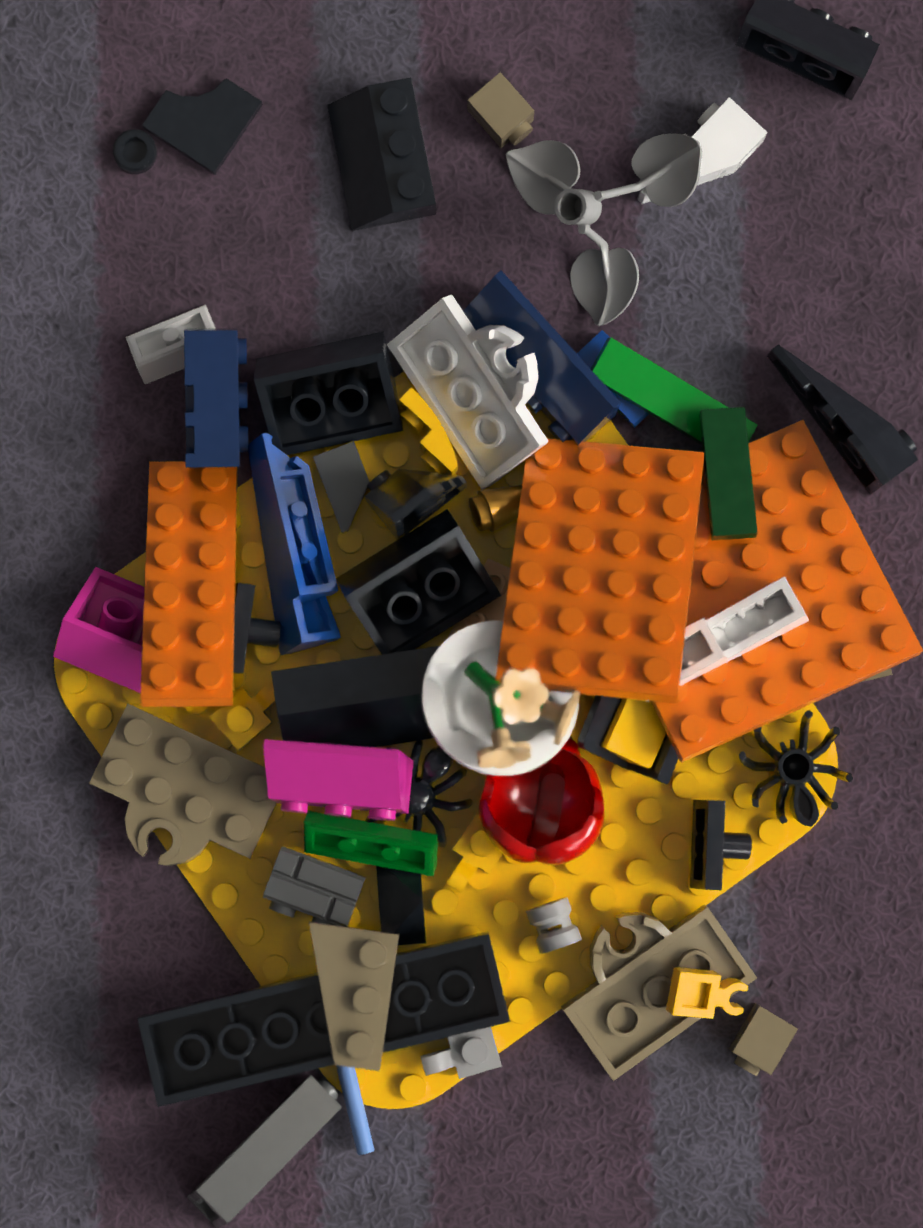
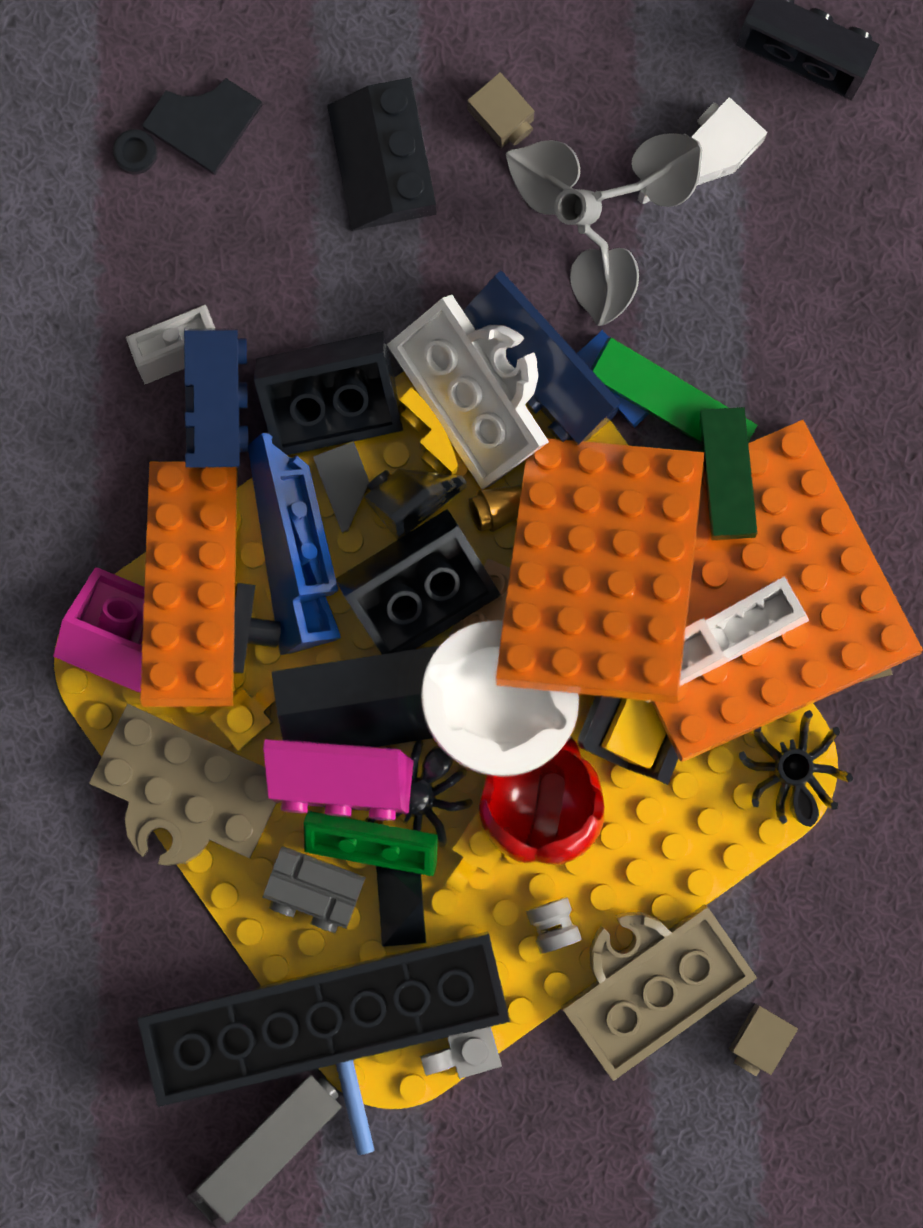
dark tan wing [309,922,399,1071] -> none
tan plant [465,661,581,769] -> none
yellow plate [666,967,748,1019] -> none
black tile [690,800,752,890] -> none
black wedge [767,344,918,495] -> none

